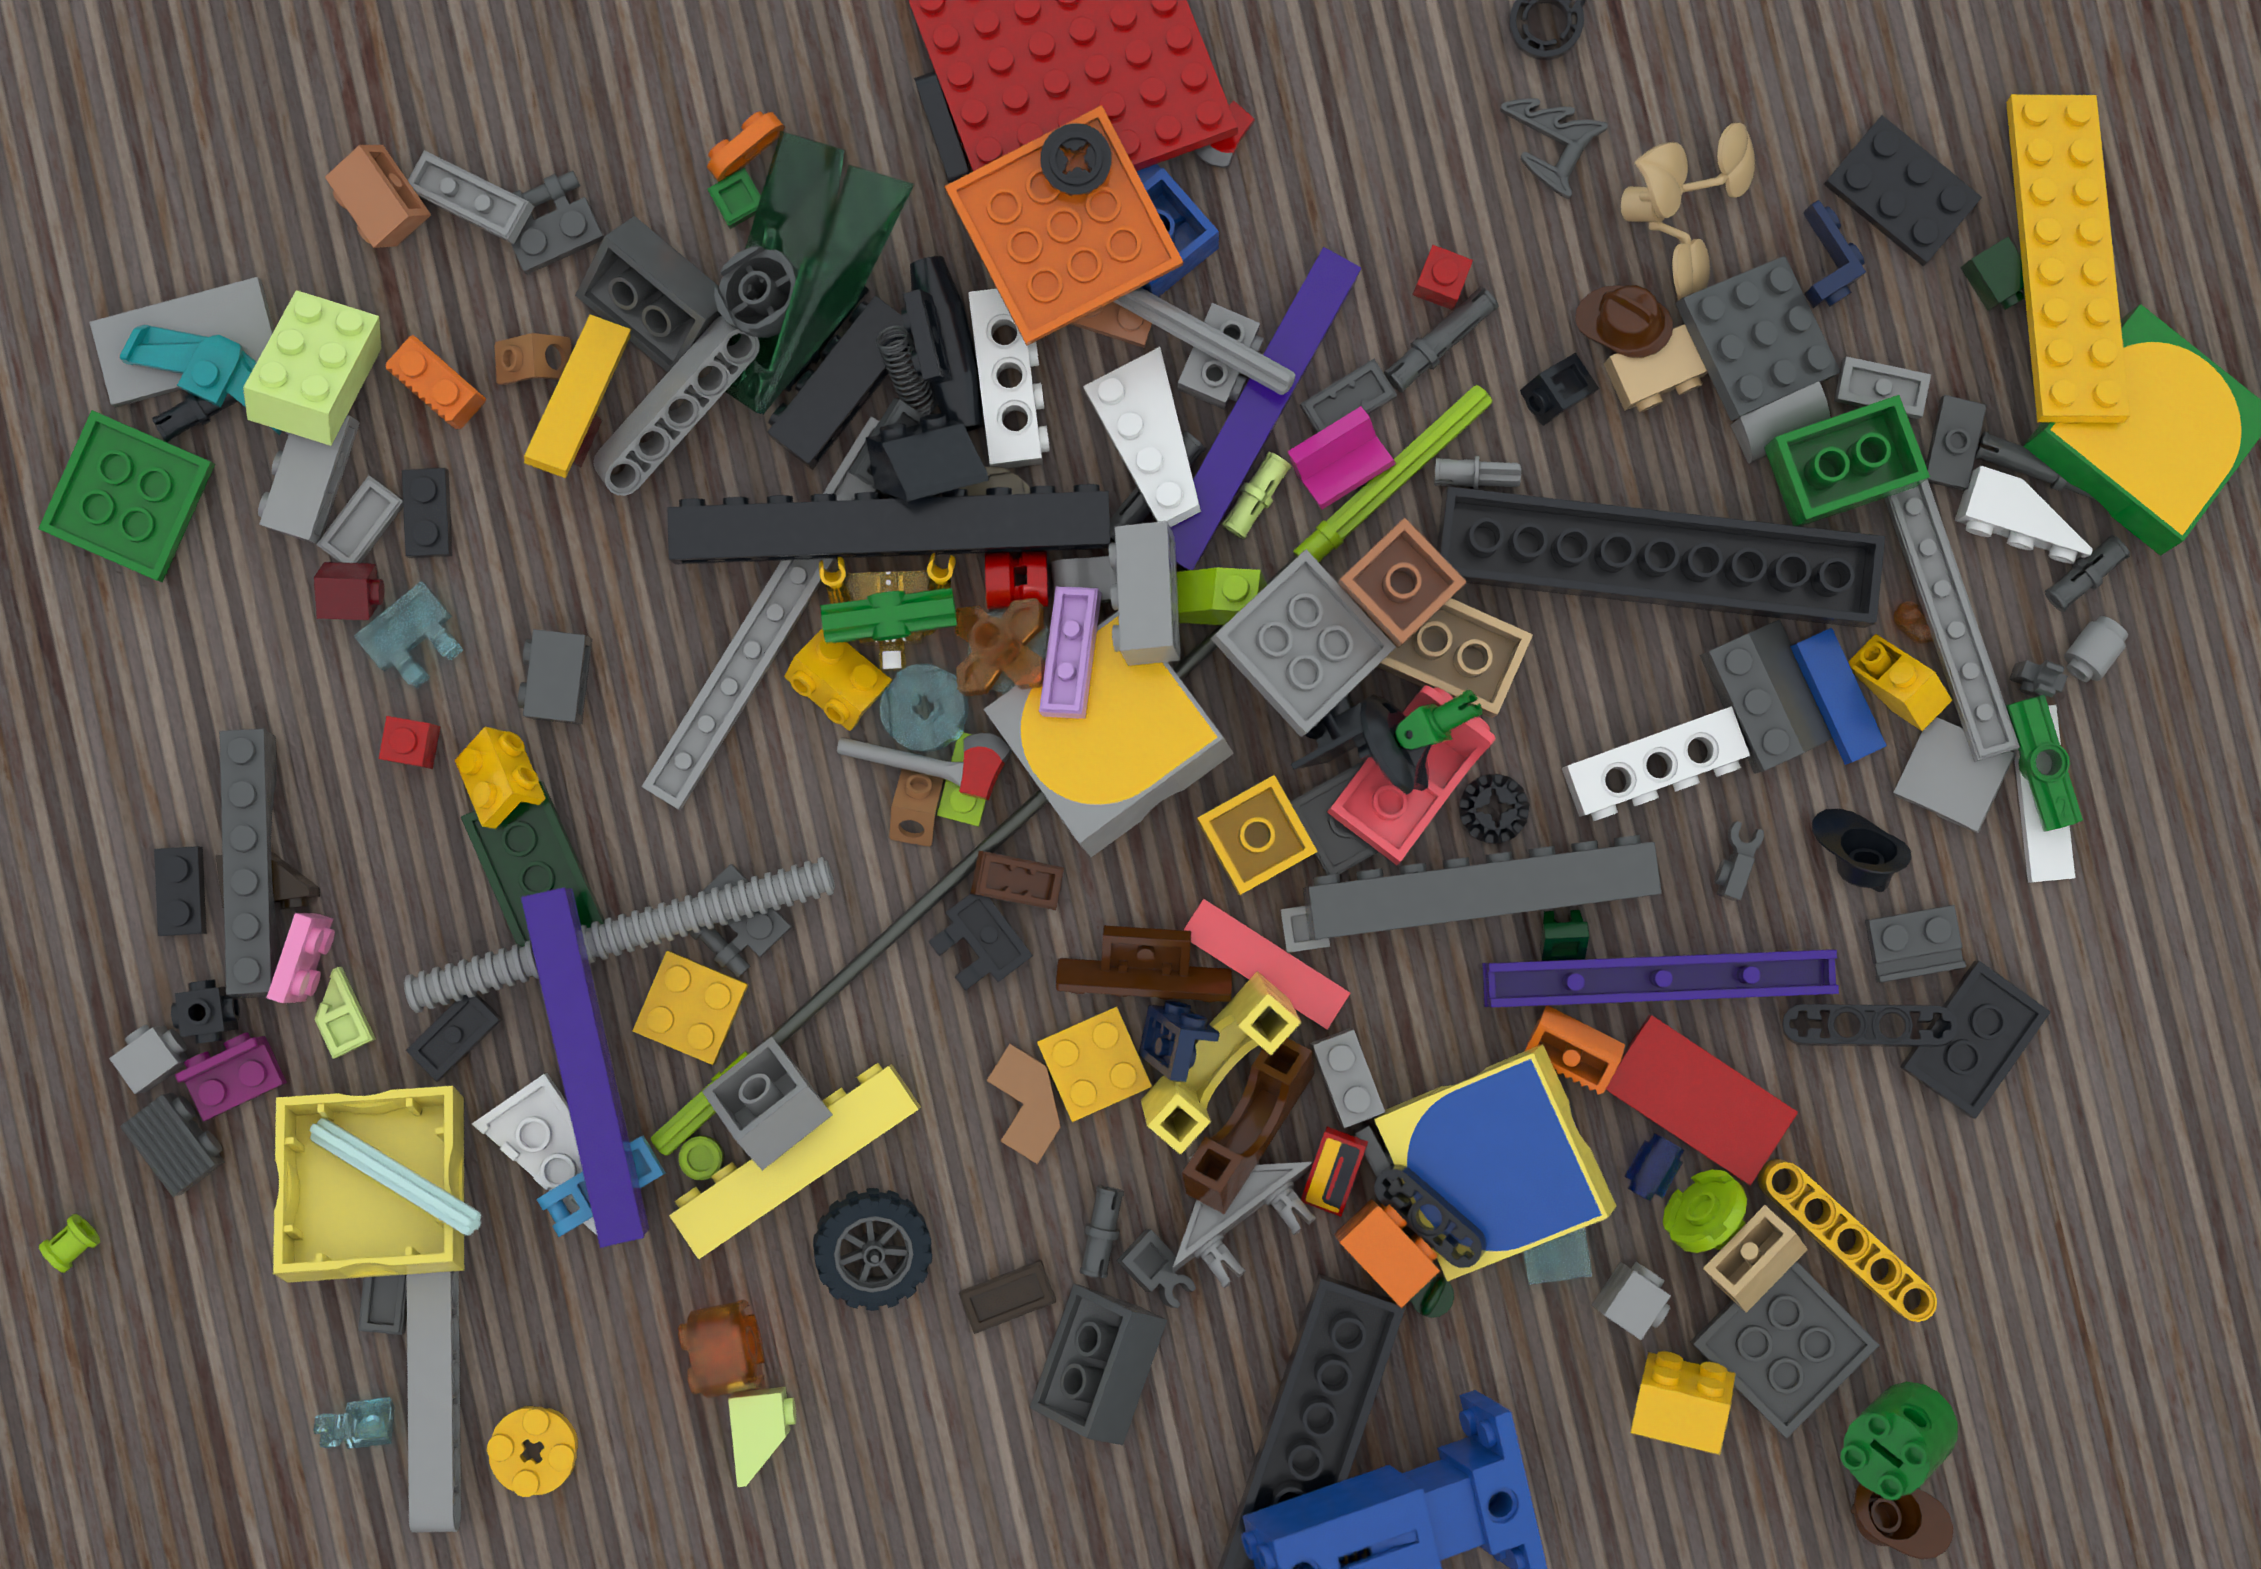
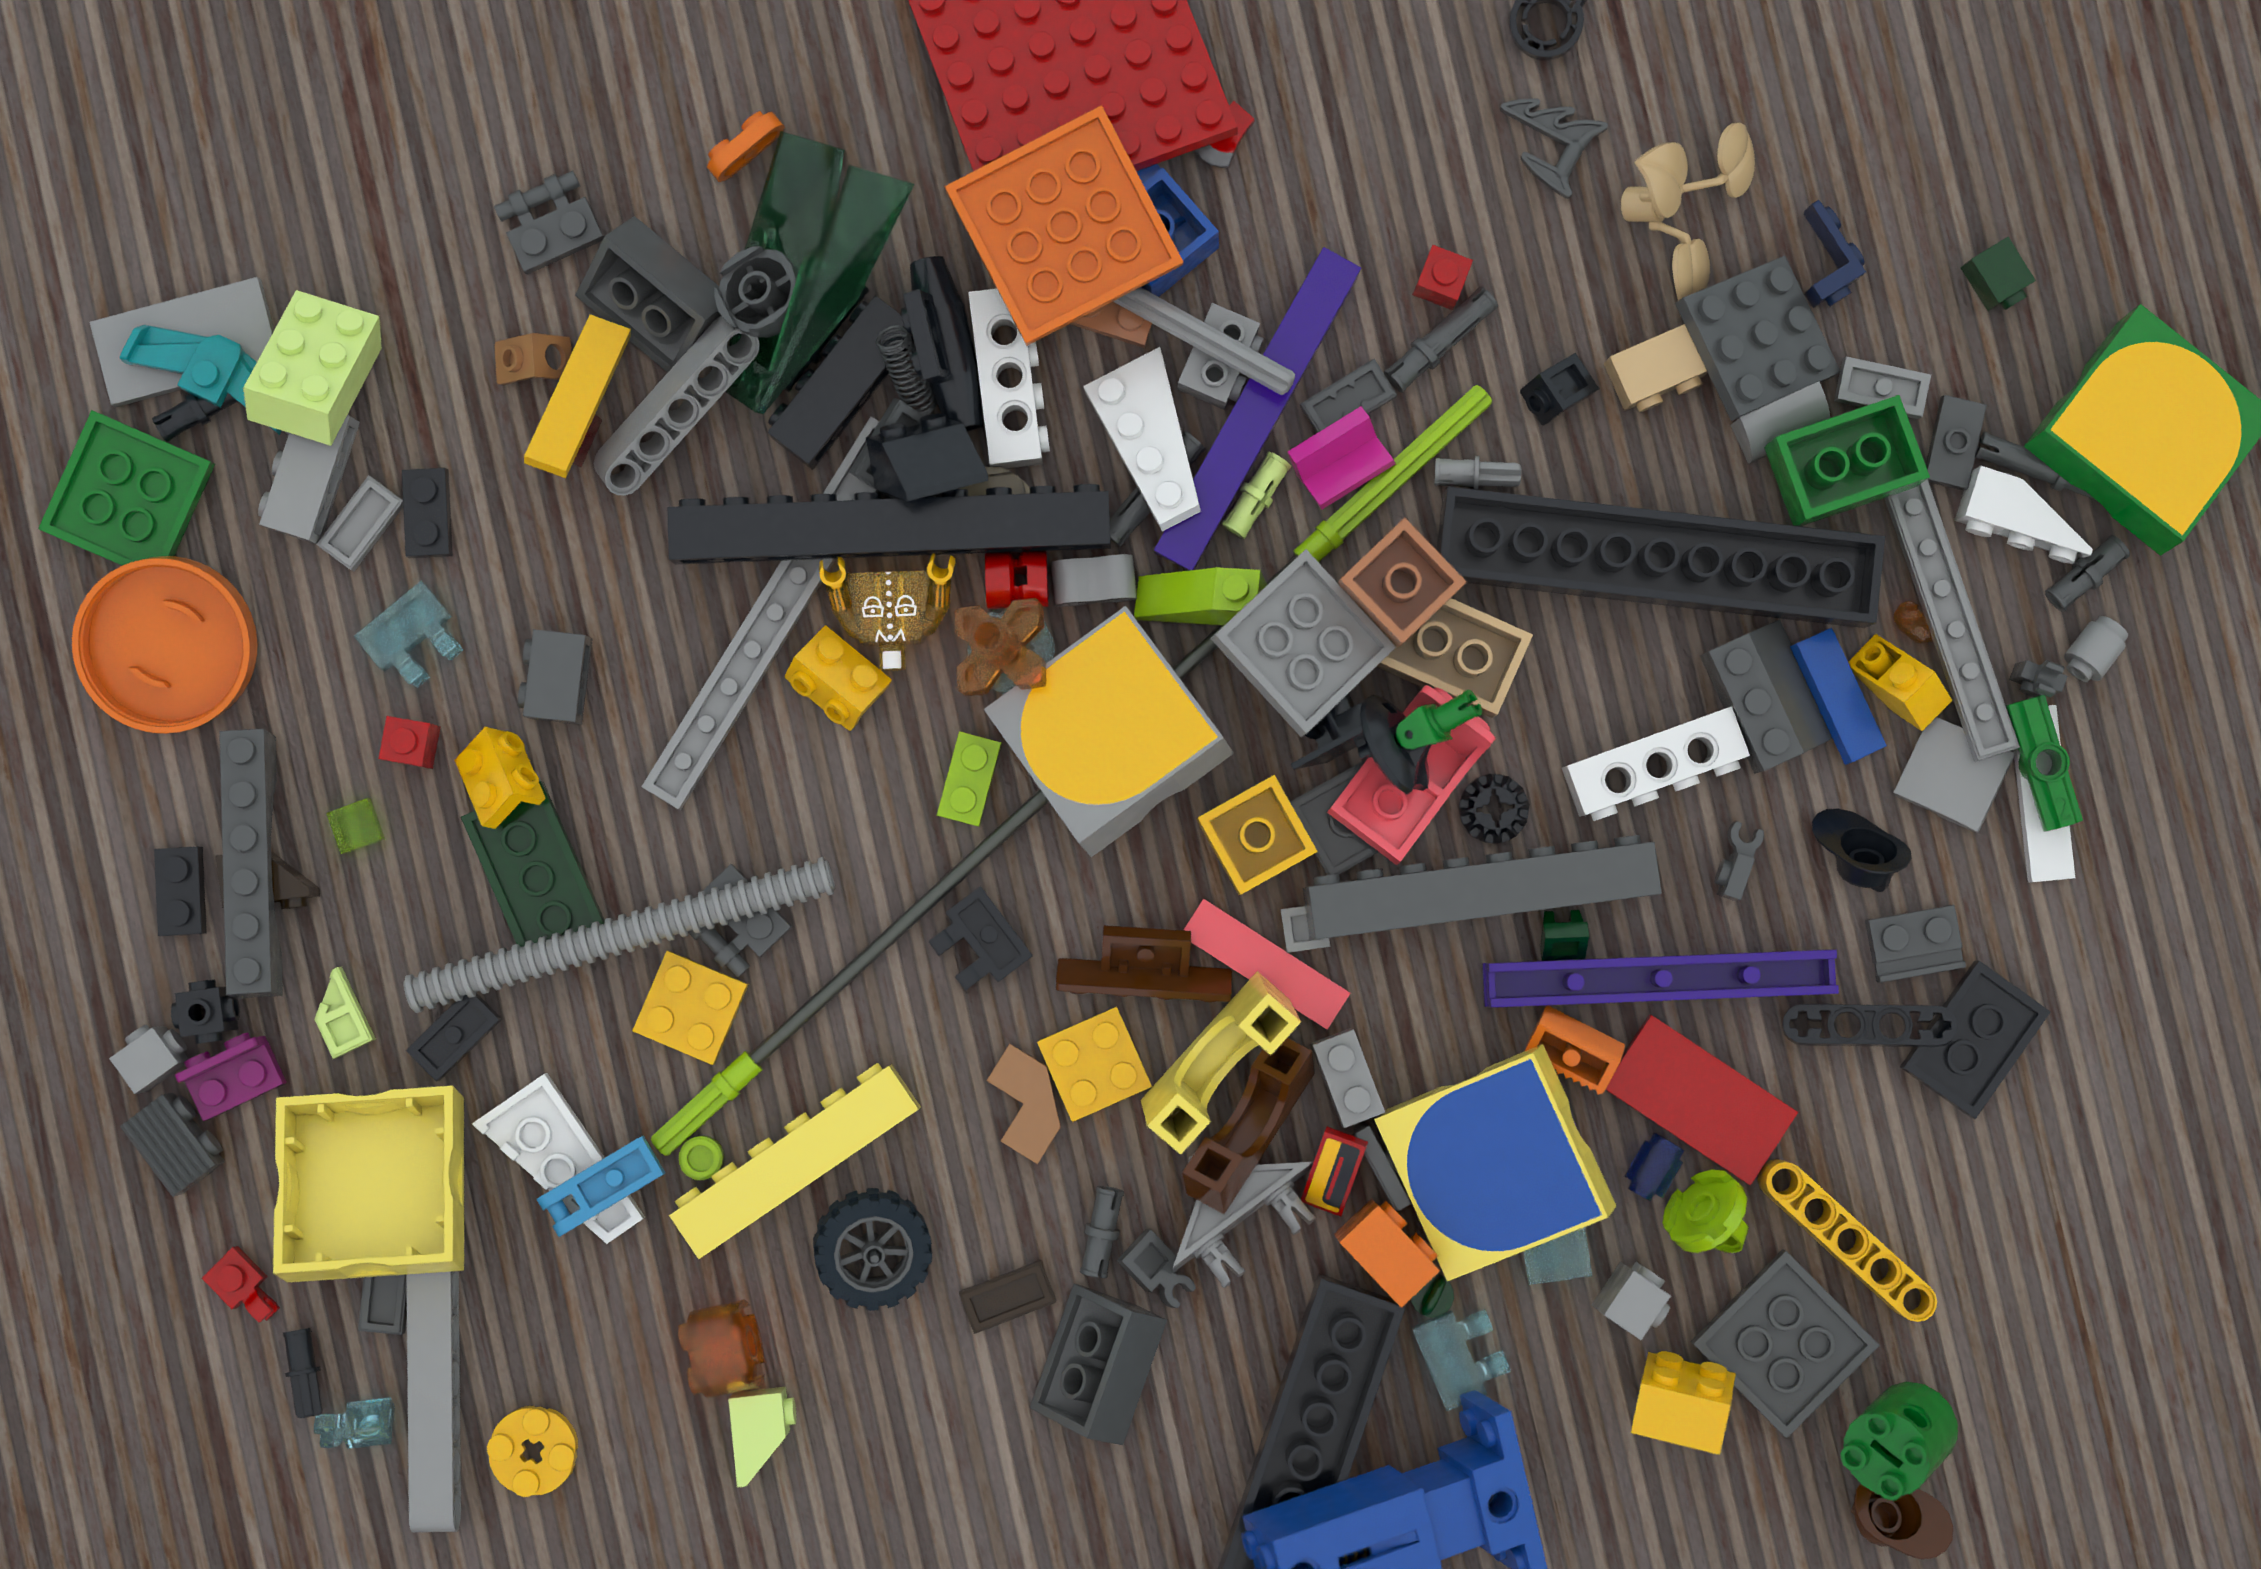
lime bush [39,1214,100,1273] -> none
bright pink plate [267,913,335,1004] -> none
light aqua axle [310,1118,481,1235] -> none
dark red brick [314,562,384,620] -> none
nougat brick [325,145,431,248] -> none
orange brick [386,335,486,429] -> none
light grey tile [408,150,534,244] -> none
dark purple tile [521,887,649,1248] -> none
light grey brick [702,1036,832,1171] -> none
green tile [707,168,767,229] -> none
green piece [820,588,958,644] -> none
piece [837,733,1012,800] -> none
clear light blue plate [880,663,969,752] -> none
medium nougat bracket [889,769,944,847] -> none
black beam [914,71,969,184] -> none
reddish brown plate [970,851,1064,910] -> none
lavender tile [1039,586,1102,719] -> none
black gear [1040,123,1112,196] -> none
light grey brick [1109,521,1181,666] -> none
dark blue bracket [1138,1000,1220,1082] -> none
black beam [1374,1165,1486,1268] -> none
reddish brown piece [1575,285,1673,358] -> none
tan brick [1703,1205,1808,1313] -> none
black plate [1824,115,1982,266] -> none
yellow plate [2006,94,2130,423] -> none
none -> orange brick [72,556,257,734]
none -> red plate [202,1246,280,1323]
none -> black axle [283,1328,322,1418]
none -> clear neon green tile [326,798,385,854]
none -> clear light blue plate [1412,1309,1511,1411]

